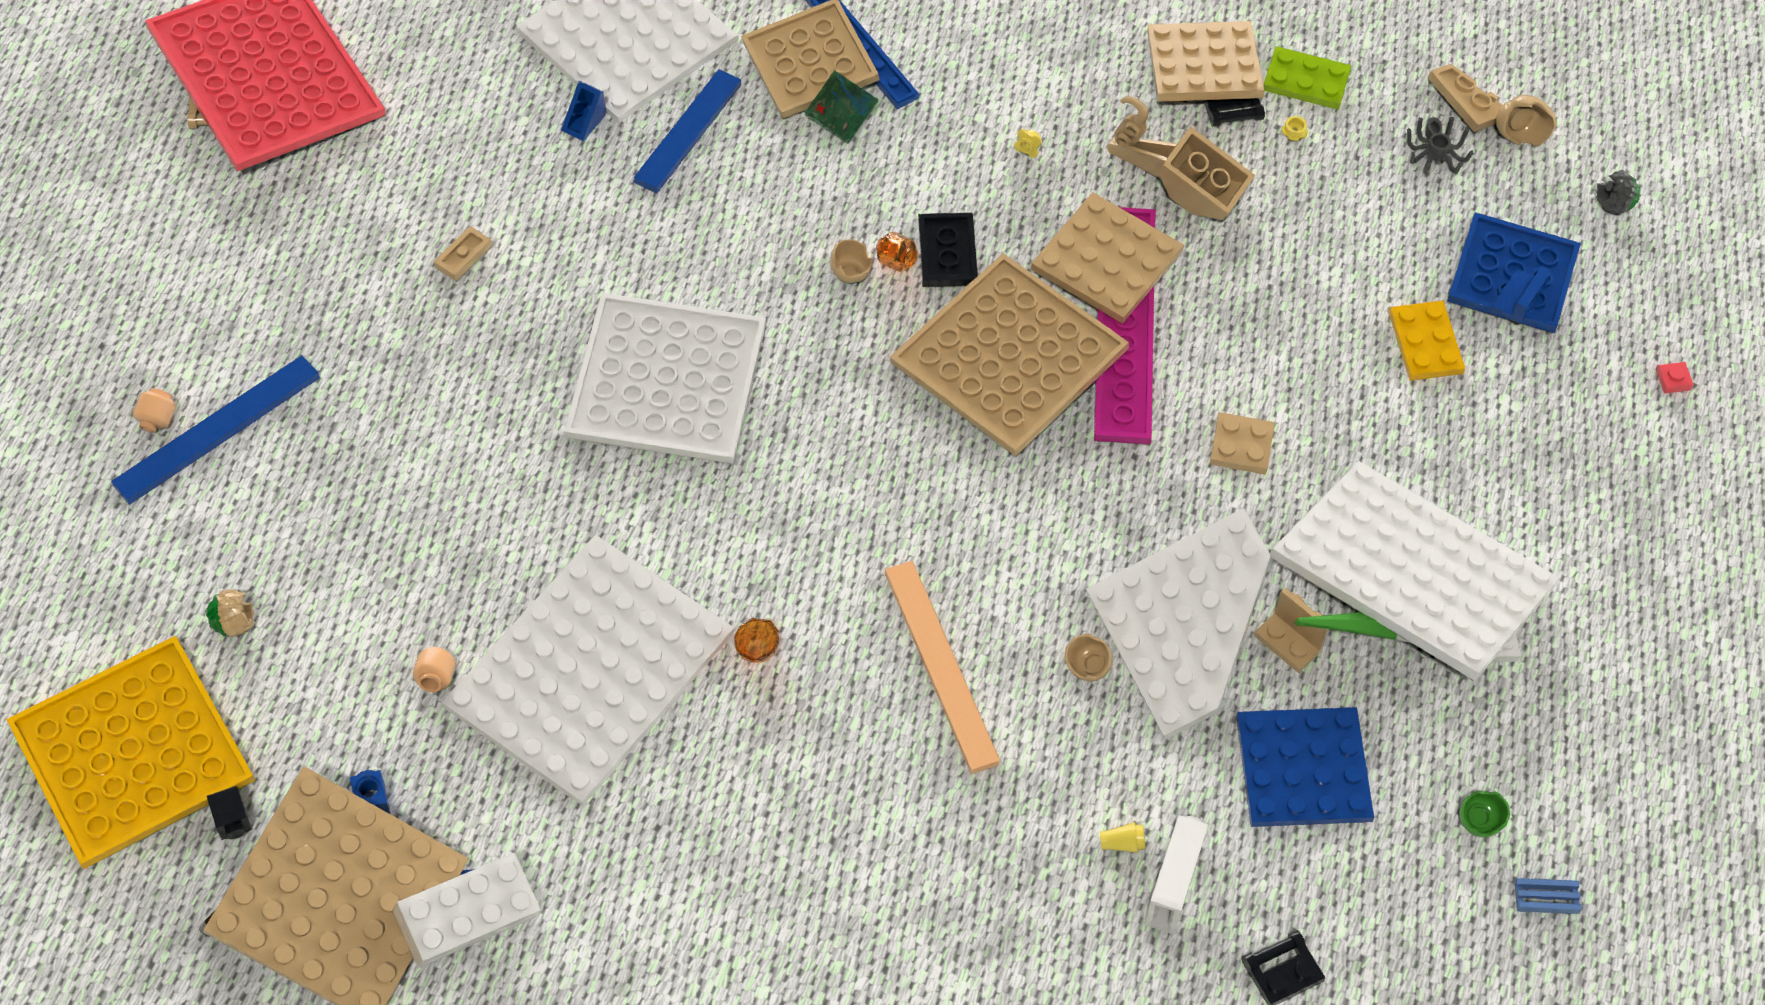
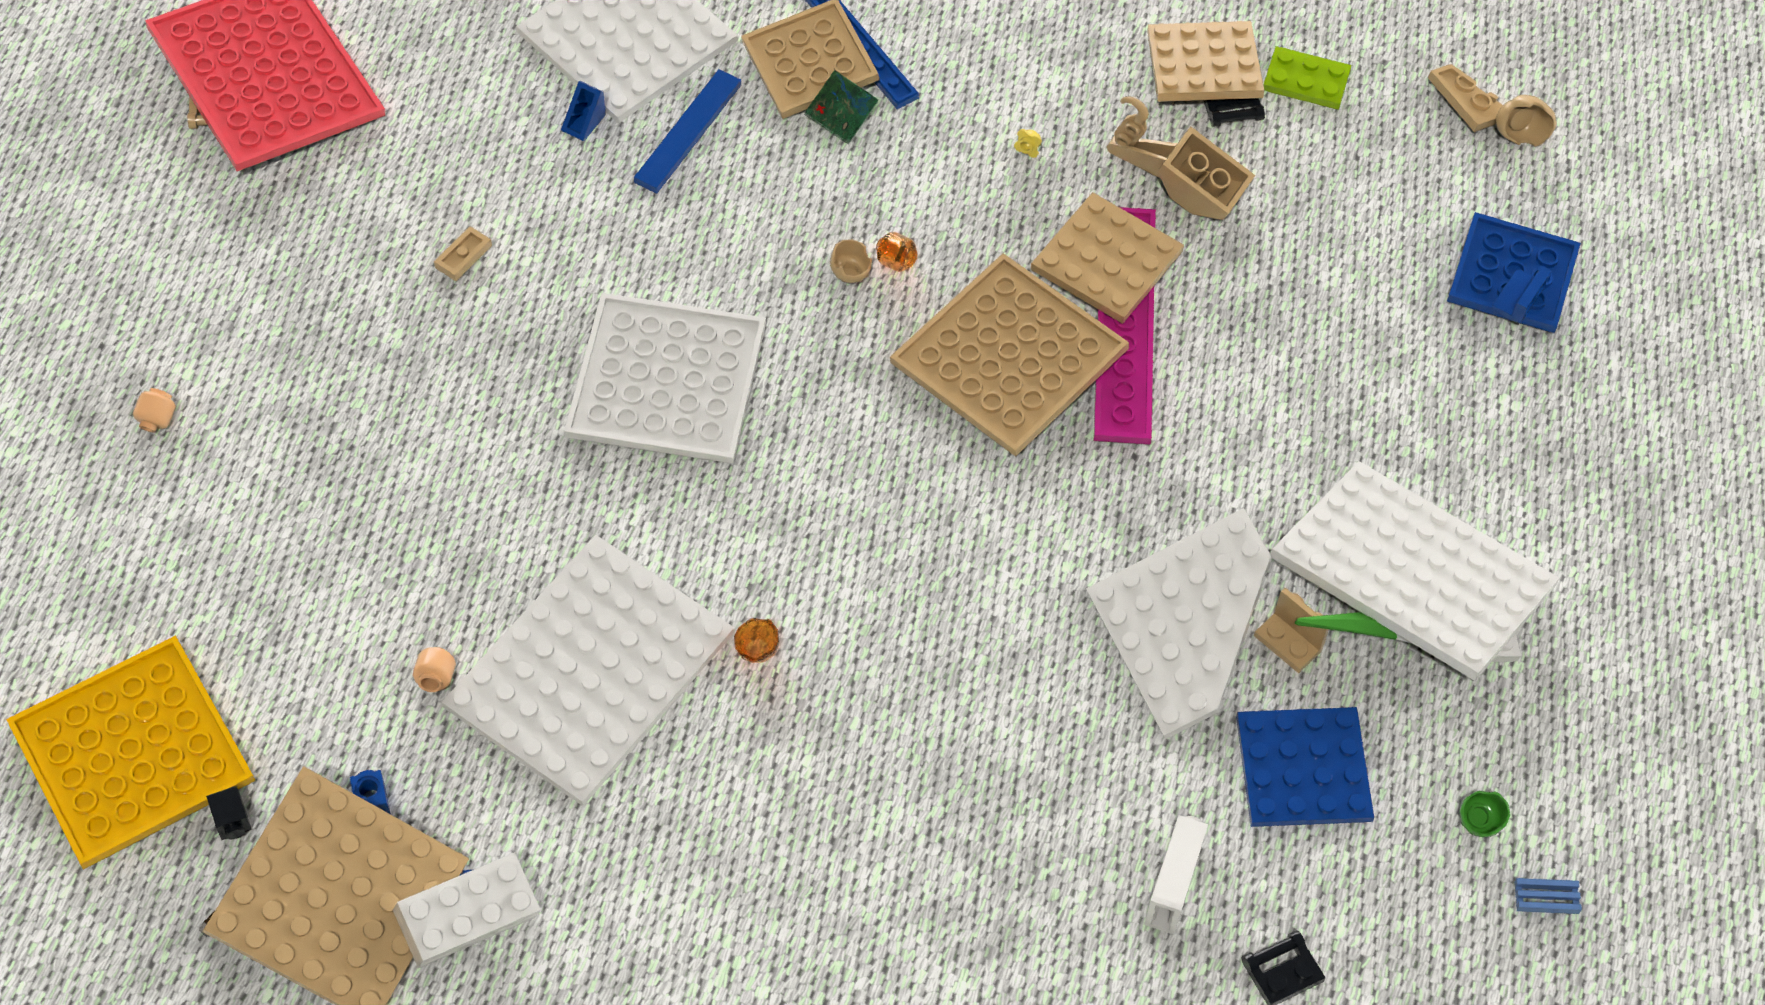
blue tile [111,355,320,505] -> none
tan piece [205,589,254,637] -> none
light nougat tile [885,560,1000,774] -> none
black plate [918,212,978,287] -> none
tan hair [1064,634,1113,682] -> none
light yellow cone [1100,822,1146,853] -> none
tan plate [1210,412,1275,475] -> none
light yellow plate [1282,116,1308,141] -> none
yellow plate [1388,300,1466,381] -> none
dark grey animal [1406,117,1474,175] -> none
dark grey piece [1596,170,1640,214] -> none
coral plate [1656,362,1694,394] -> none

